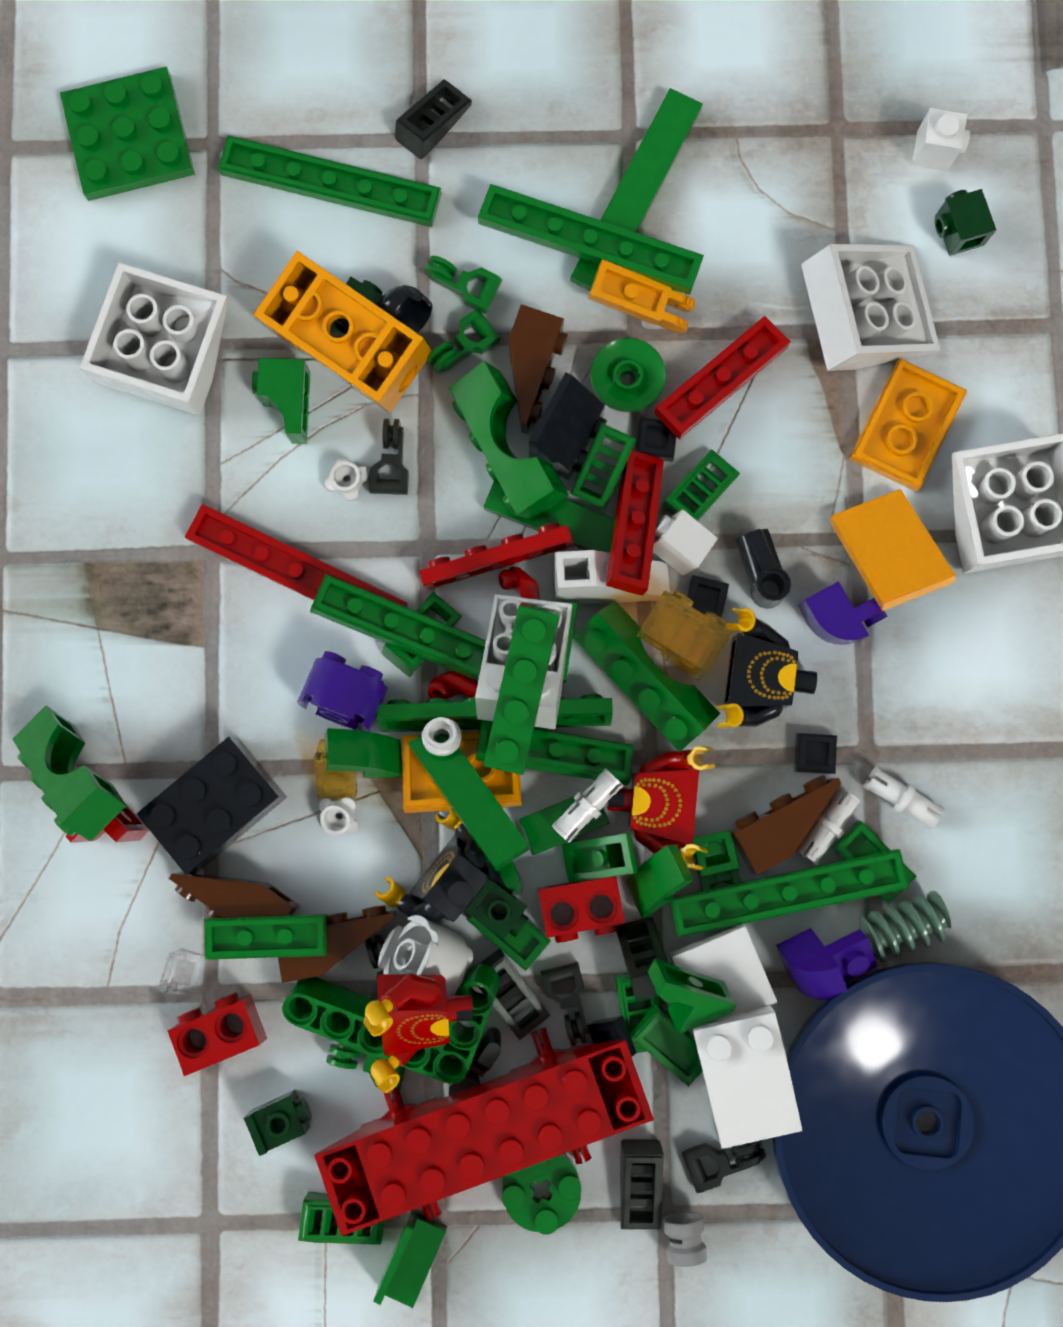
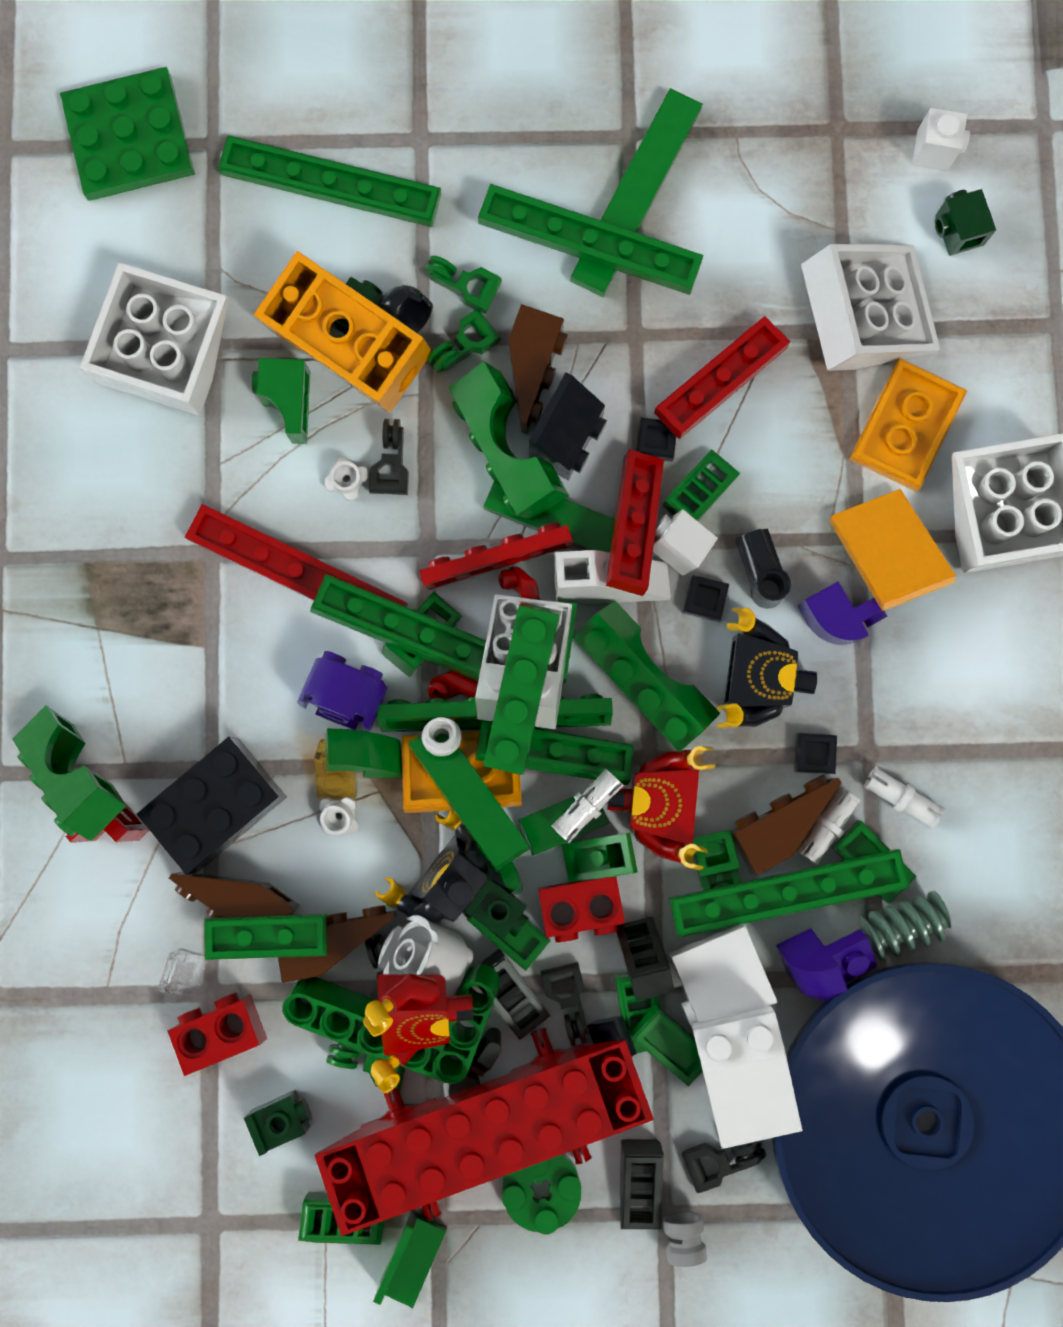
pearl dark grey slope [395,79,472,159] -> none
green slope [570,423,637,510] -> none
light orange hinge [588,259,696,334] -> none
green dish [590,338,666,412] -> none
green slope [625,845,694,918] -> none
clear yellow brick [636,590,733,681] -> none
green slope [648,959,737,1033] -> none

